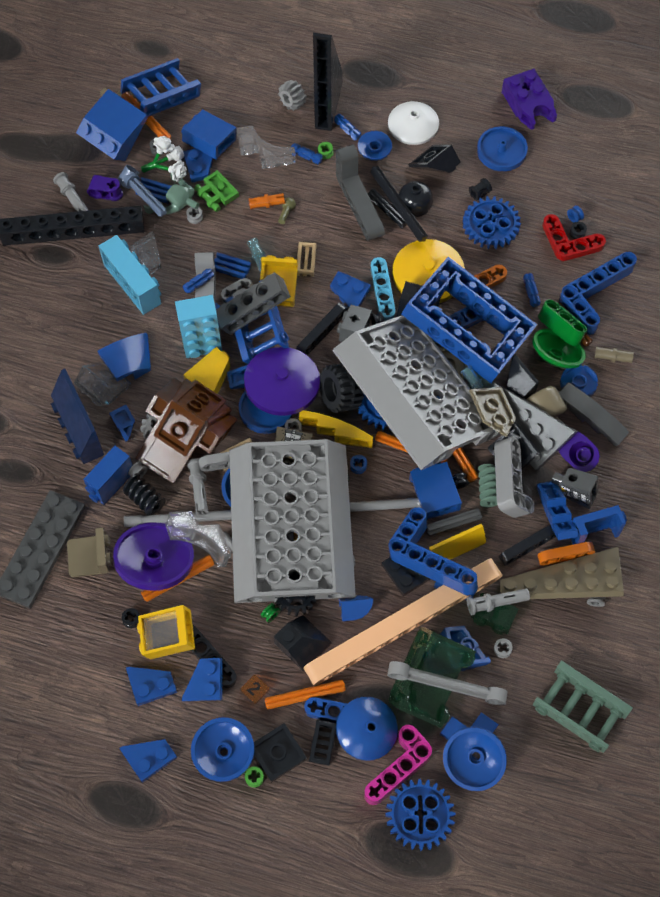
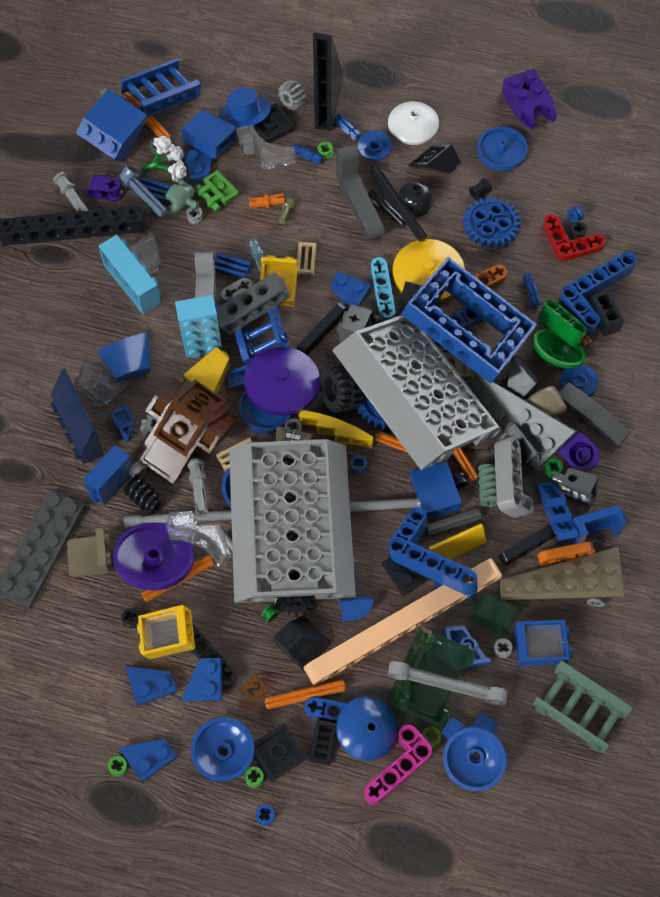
blue axle [183,269,214,294] -> none
light grey beam [198,452,230,472] -> none
blue gear [385,779,456,851] -> none
clear light blue axle [460,365,485,389] -> none
light grey pin [467,588,530,615] -> none
dark tan tile [469,387,516,437] -> none
dark tan pin [595,347,634,363] -> none
none -> bright green bush [108,756,128,777]
none -> blue hose [221,88,271,128]
none -> black plate [251,103,294,145]
none -> blue bush [255,805,275,826]
none -> clear neon green bush [422,727,441,747]
none -> window [514,620,572,667]
none -> green bush [544,459,563,478]
none -> black brick [589,290,624,336]

